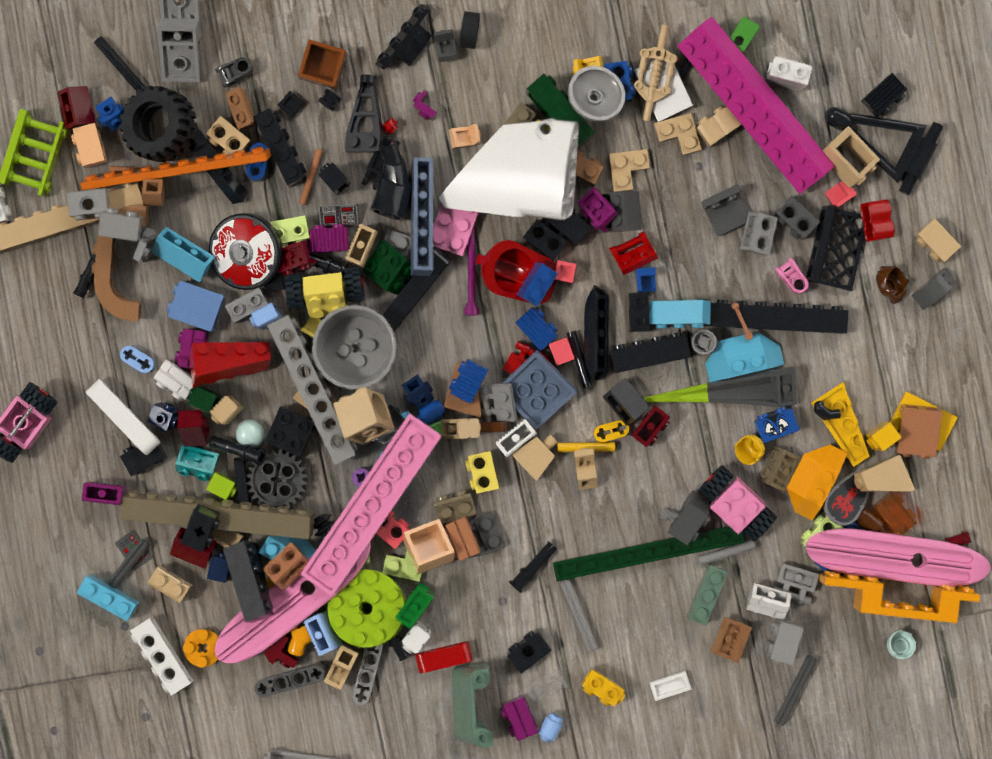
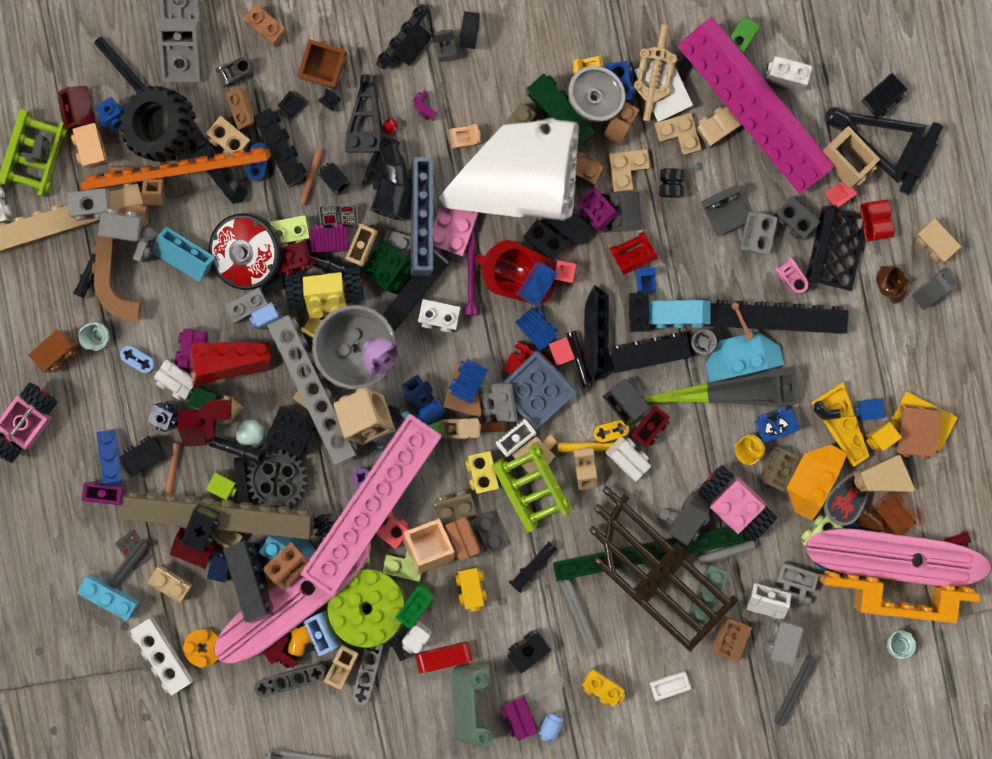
white beam [86,379,161,456] -> none
medium blue panel [167,280,226,332] -> none
teal bracket [175,444,219,481] -> none
none -> dark grey bracket [21,135,49,163]
none -> dark orange piece [28,329,80,373]
none -> light aqua hair [78,322,110,351]
none -> blue plate [96,429,123,487]
none -> nougat piece [164,443,181,496]
none -> dark red brick [198,399,232,439]
none -> nougat brick [243,4,288,47]
none -> lavender cylinder [361,338,400,377]
none -> white brick [418,299,461,333]
none -> yellow brick [455,567,487,612]
none -> lime fence [492,442,572,533]
none -> dark brown piece [589,486,739,652]
none -> medium nougat brick [603,102,639,146]
none -> white brick [606,437,651,482]
none -> black wheel [659,168,685,198]
none -> blue brick [855,399,885,421]

